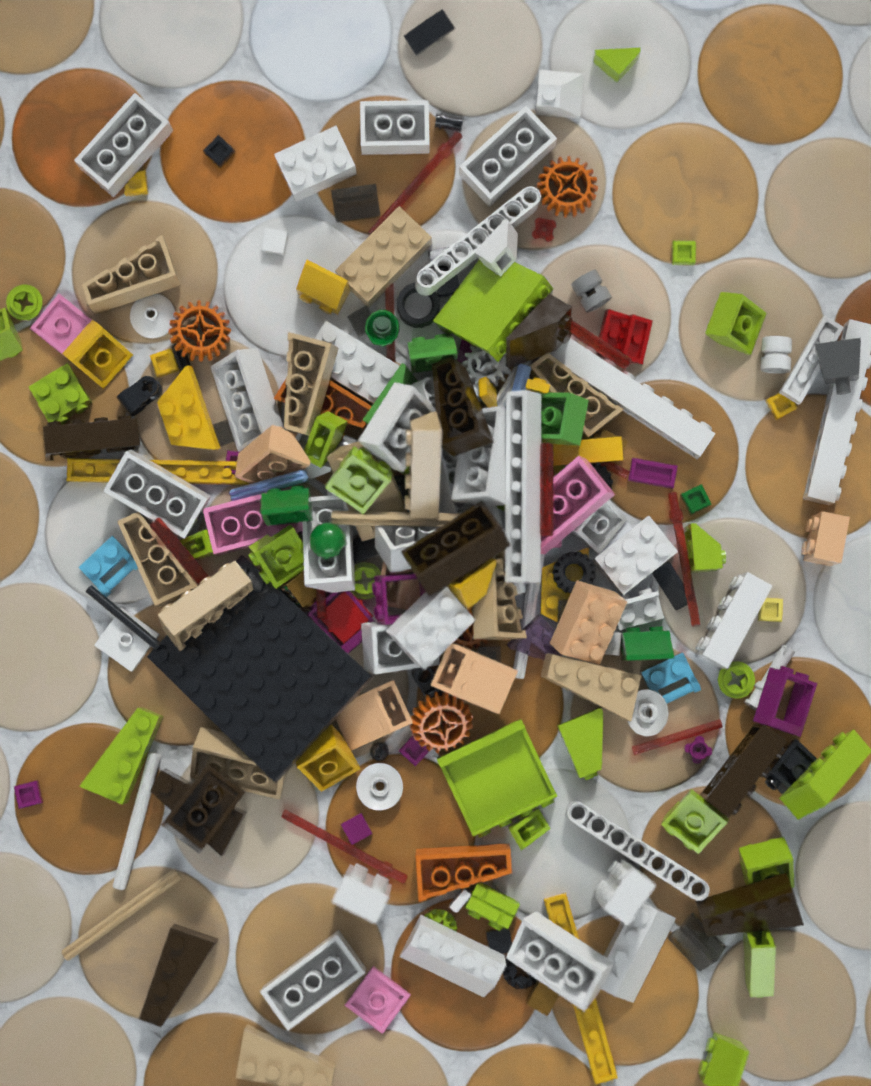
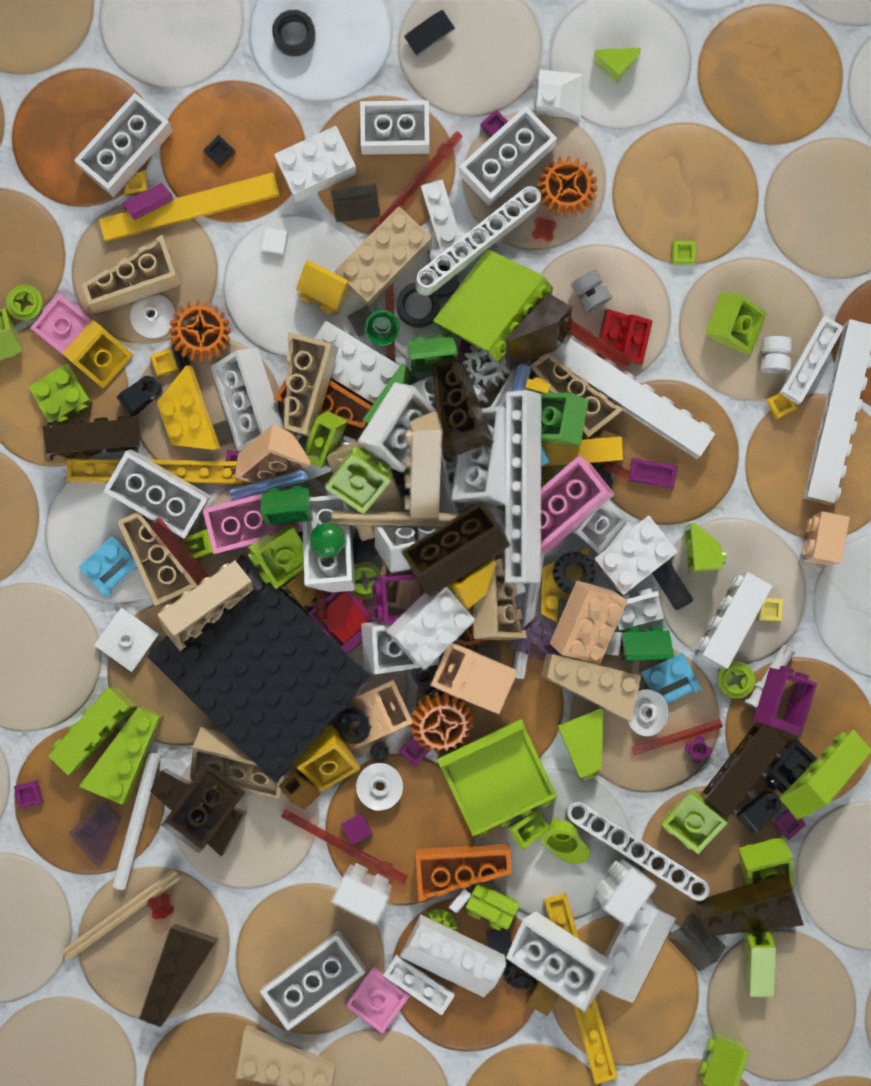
black bar [86,585,162,650] -> none
black pin [434,112,463,132] -> none
white slope [474,218,518,277] -> none
yellow tile [478,376,497,408] -> none
clear red axle [540,442,554,536] -> none
clear red bar [668,492,701,627] -> none
green tile [680,484,712,515] -> none
dark grey torso [815,338,861,395] -> none
none -> lime wedge [48,687,137,775]
none -> wing [69,801,121,867]
none -> yellow tile [99,172,280,242]
none -> magenta tile [122,183,173,220]
none -> clear red plate [147,893,174,920]
none -> black tyre [272,10,315,57]
none -> pearl gold brick [279,770,321,810]
none -> black gear [336,706,372,744]
none -> white plate [383,954,455,1015]
none -> white plate [421,180,460,248]
none -> magenta tile [480,109,508,138]
none -> lime piece [540,817,590,864]
none -> black piece [736,791,782,834]
none -> magenta tile [772,808,806,840]

